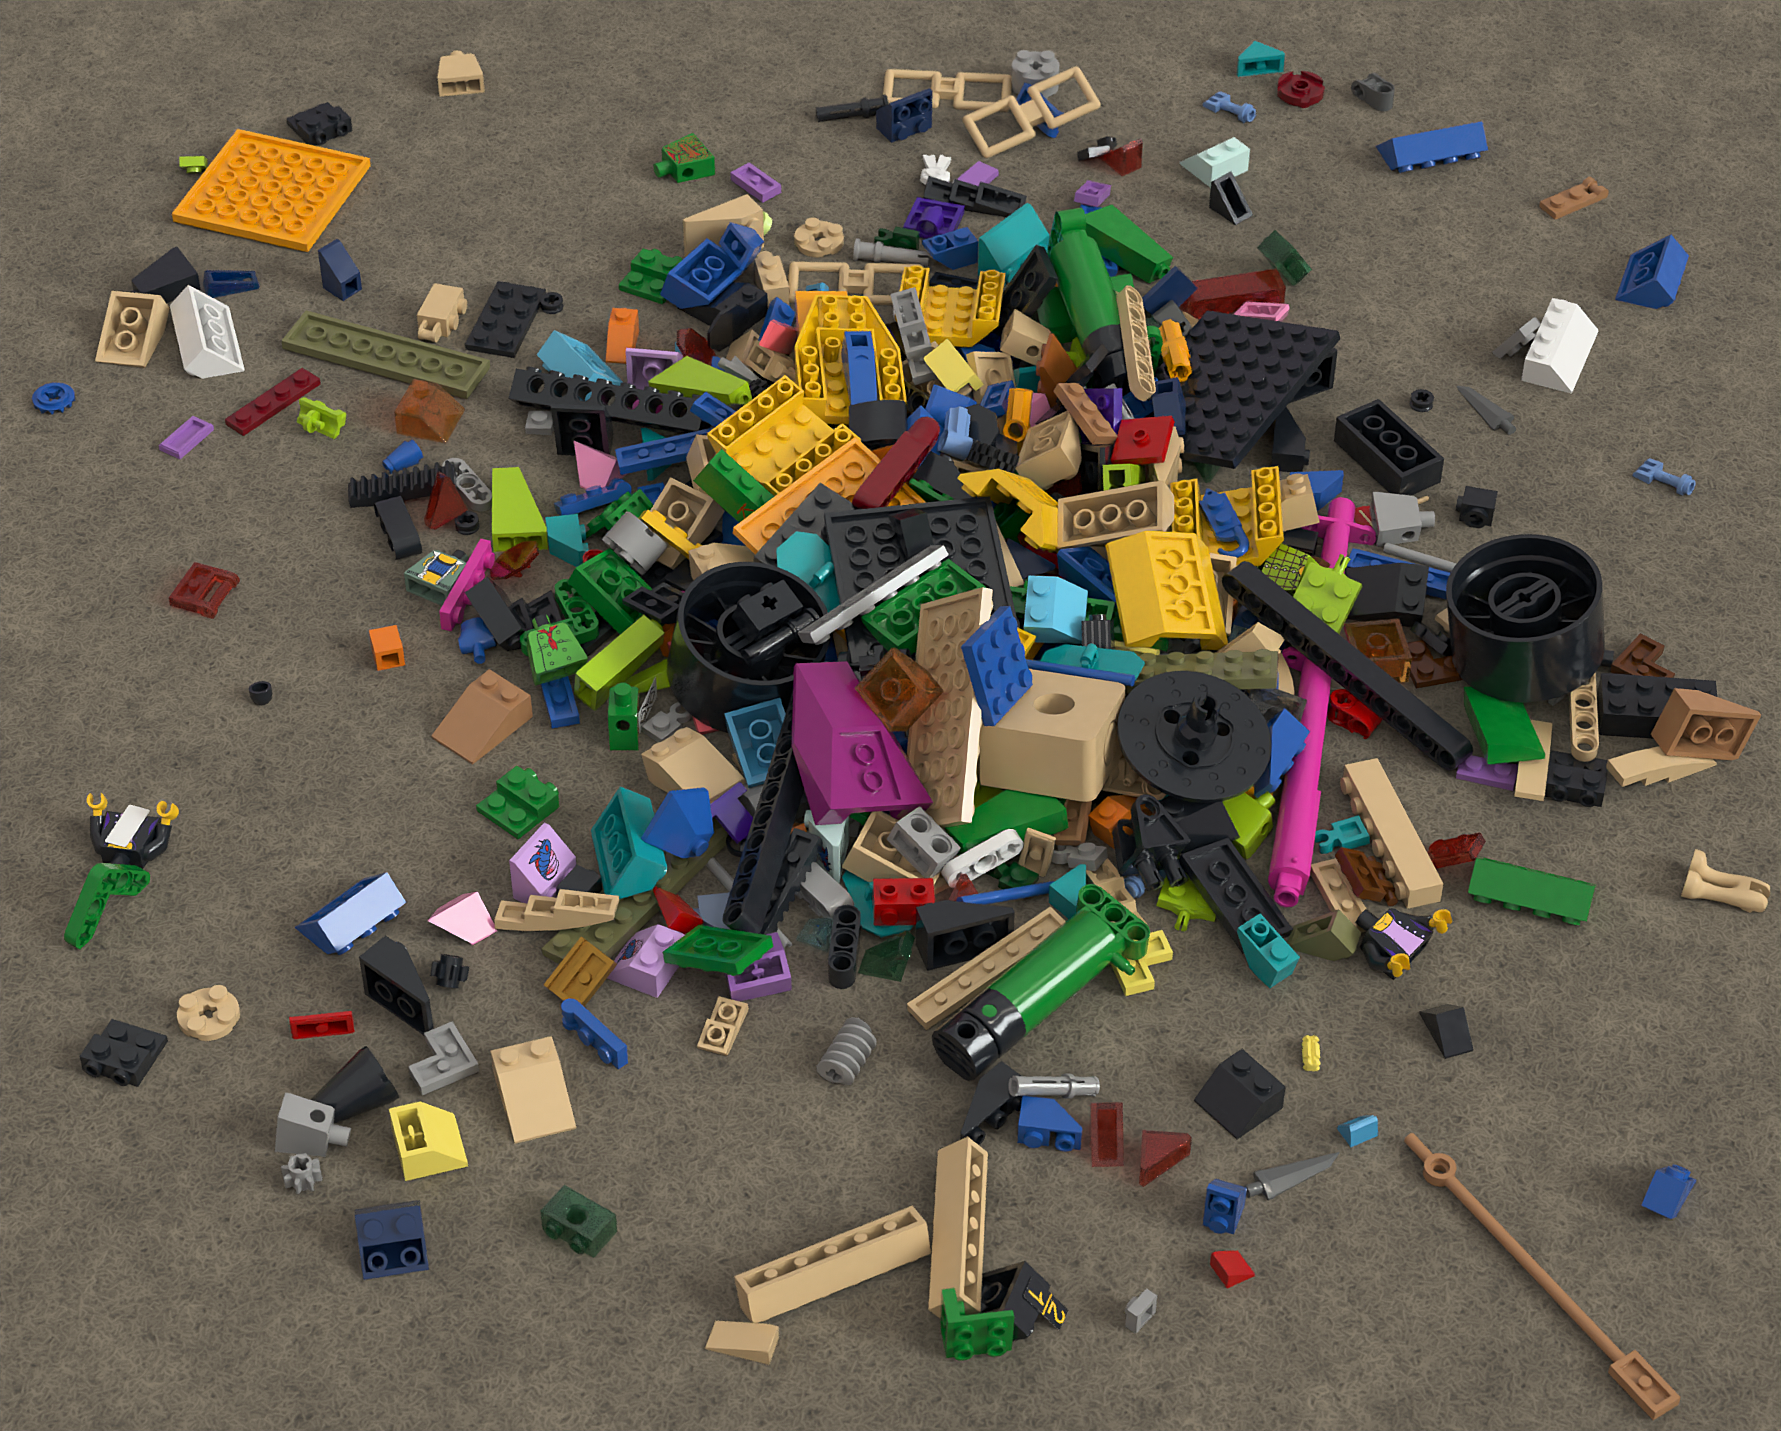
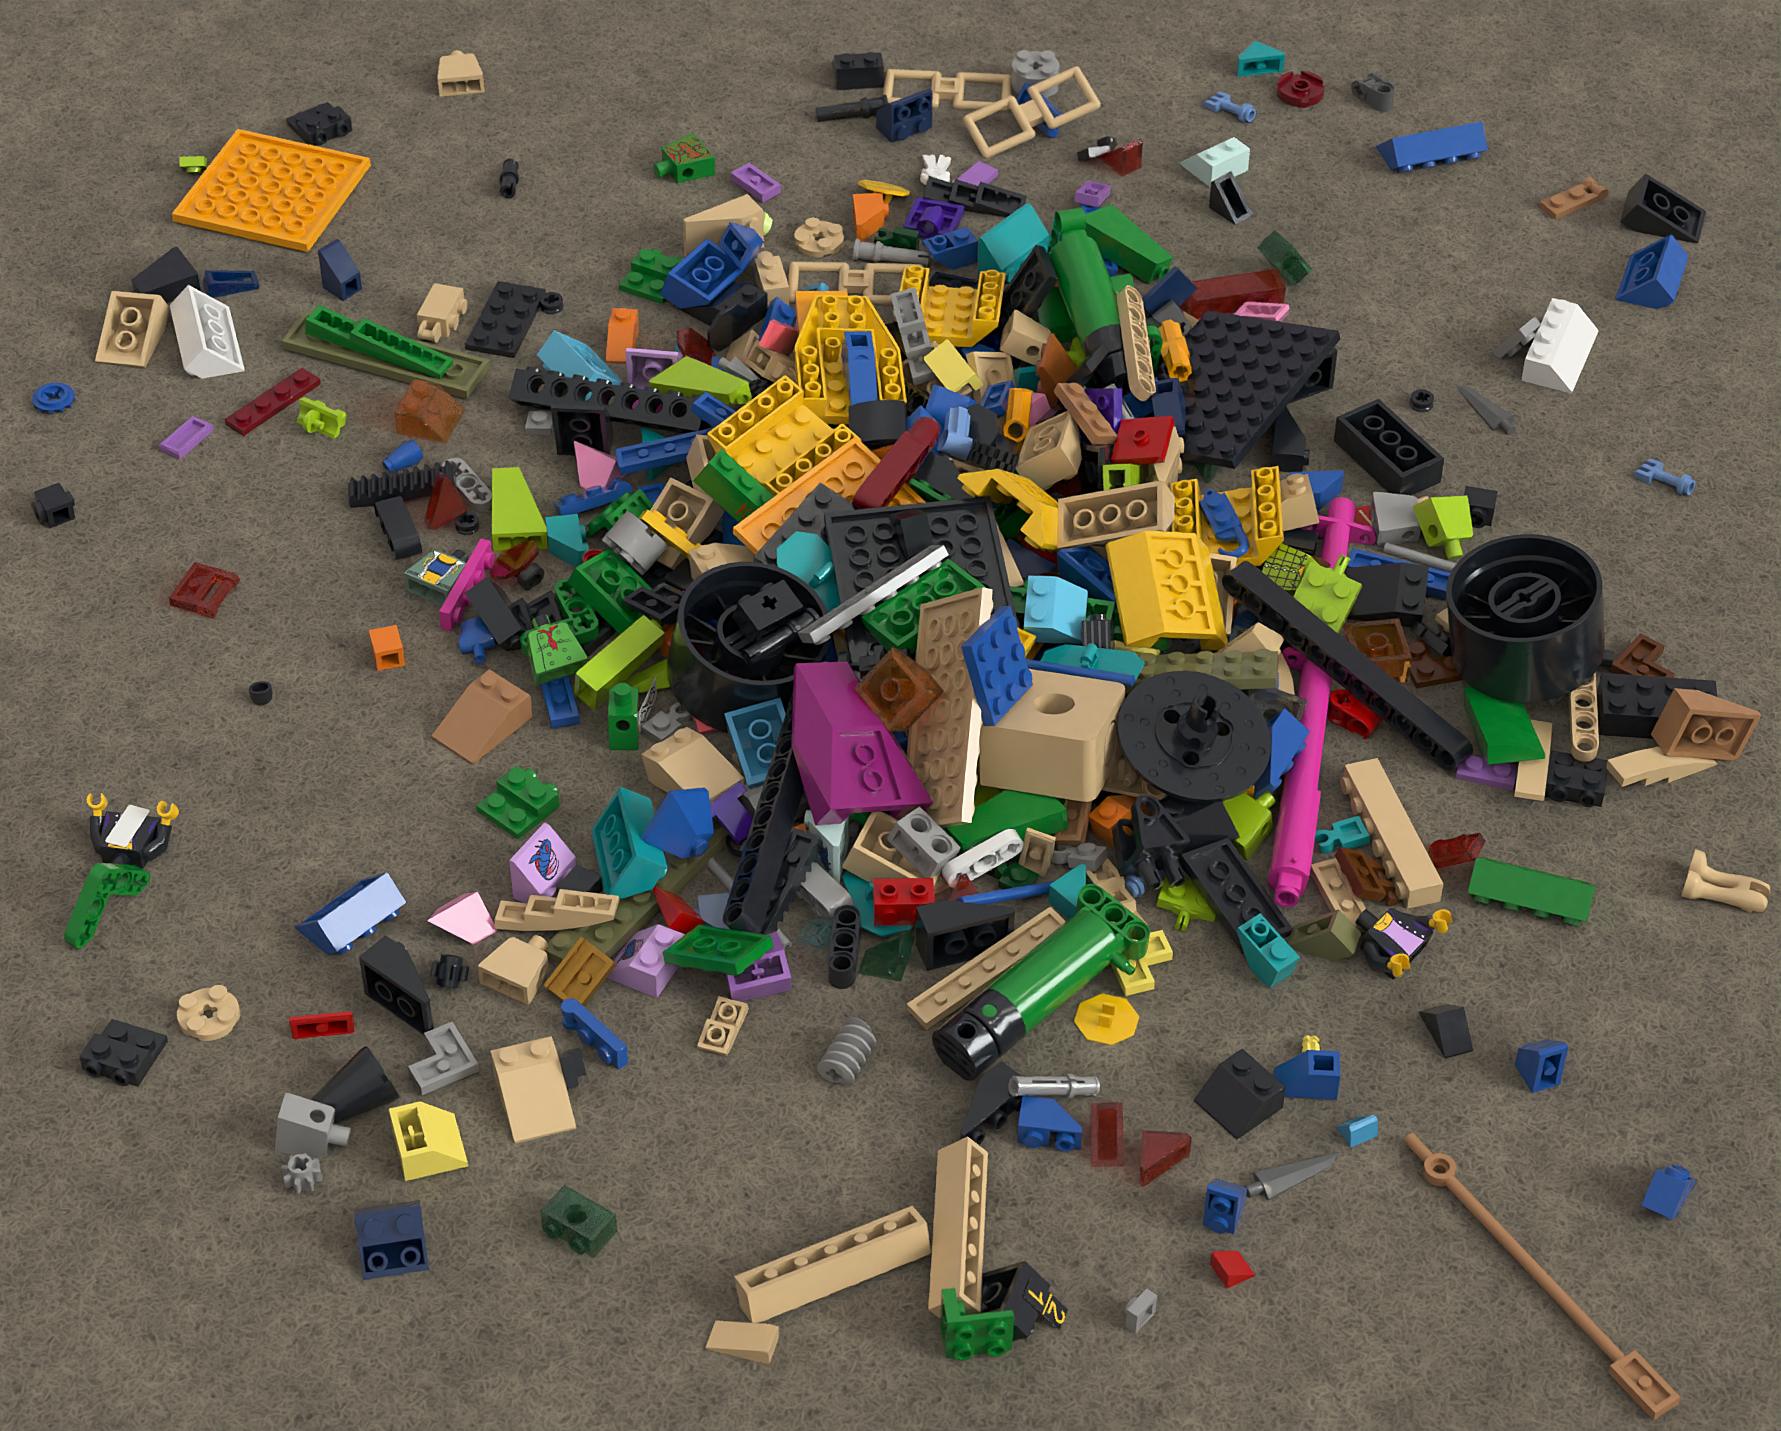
none -> black brick [31,483,75,528]
none -> green slope [305,305,454,379]
none -> tan torso [478,935,549,1005]
none -> black pin [499,158,519,199]
none -> pearl dark grey tile [517,563,544,591]
none -> black slope [560,1048,586,1089]
none -> black slope [832,52,884,90]
none -> orange slope [853,193,889,242]
none -> yellow piece [858,180,910,203]
none -> yellow piece [1074,993,1139,1045]
none -> blue slope [1274,1050,1340,1100]
none -> lime torso [1412,496,1473,560]
none -> blue slope [1515,1039,1568,1093]
none -> black slope [1620,173,1706,244]

